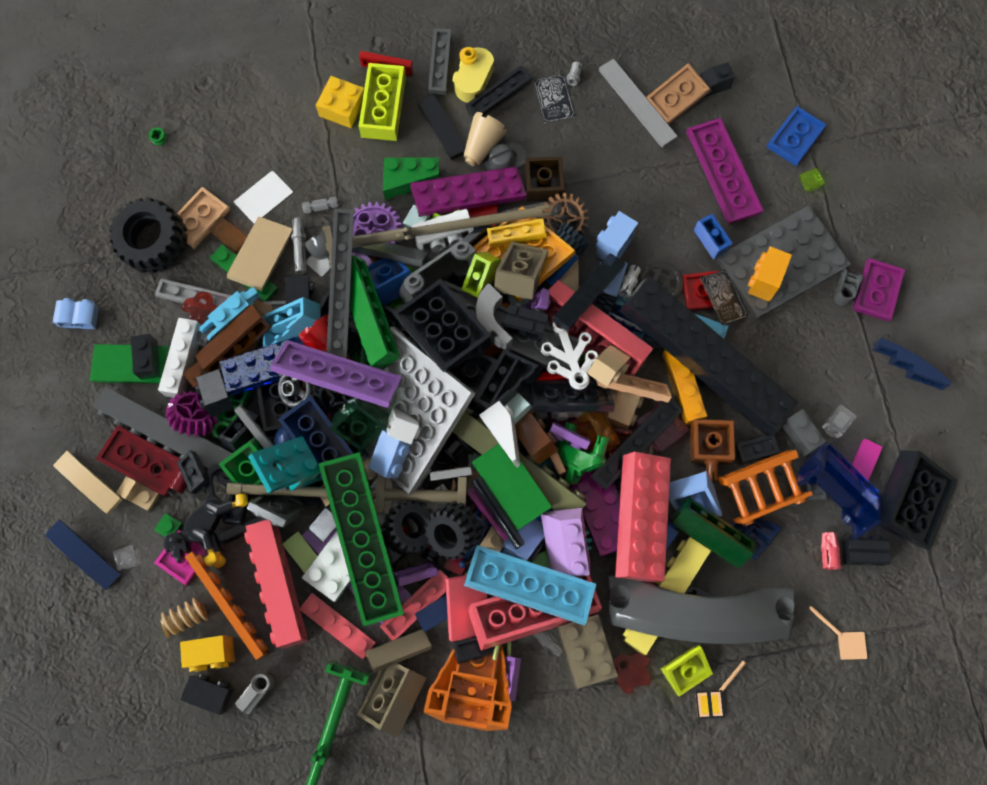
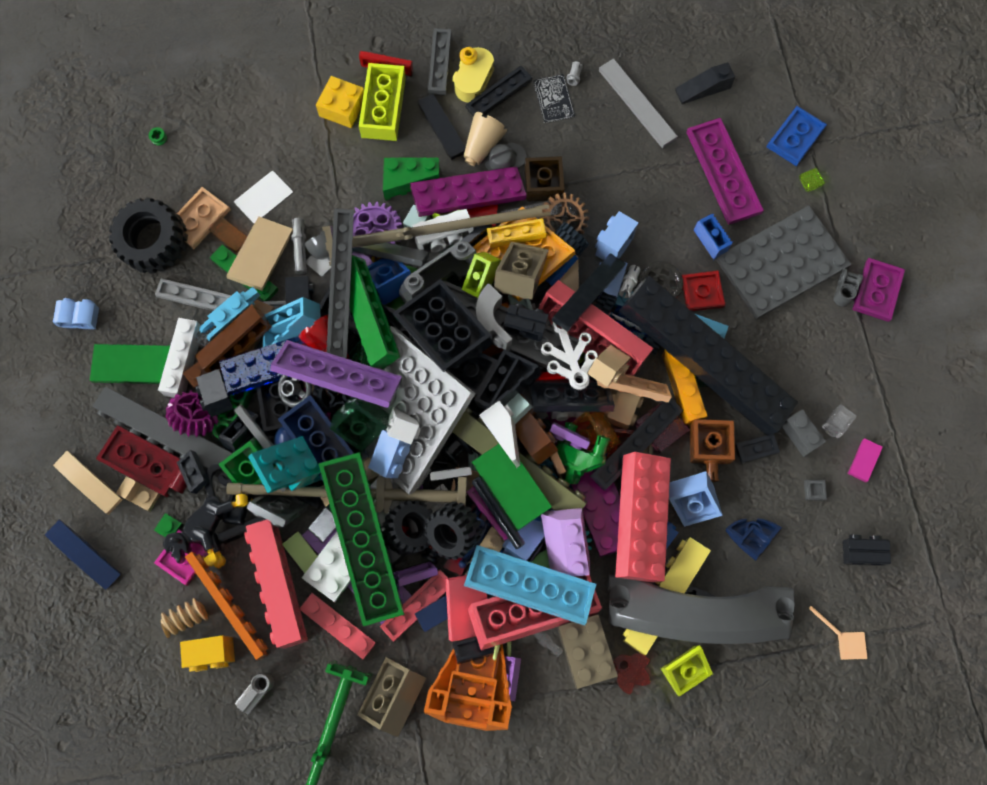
clear tile [113,545,140,571] -> none
black brick [131,334,160,380] -> none
black brick [180,673,234,715] -> none
clear red plate [182,291,217,325] -> none
light grey axle [302,197,339,213] -> none
dark tan tile [366,629,431,672] -> none
medium lavender plate [525,288,550,311] -> none
medium nougat tile [646,63,711,125] -> none
dark green brick [672,497,756,568] -> none
piece [695,661,746,719] -> none
black sticker [700,270,748,325] -> none
orange fence [718,450,813,526] -> none
light orange brick [747,246,792,302] -> none
clear blue windscreen [797,442,881,540] -> none
coral hinge [821,532,842,570] -> none
dark blue slope [872,338,951,390] -> none
black slope [872,450,957,550] -> none

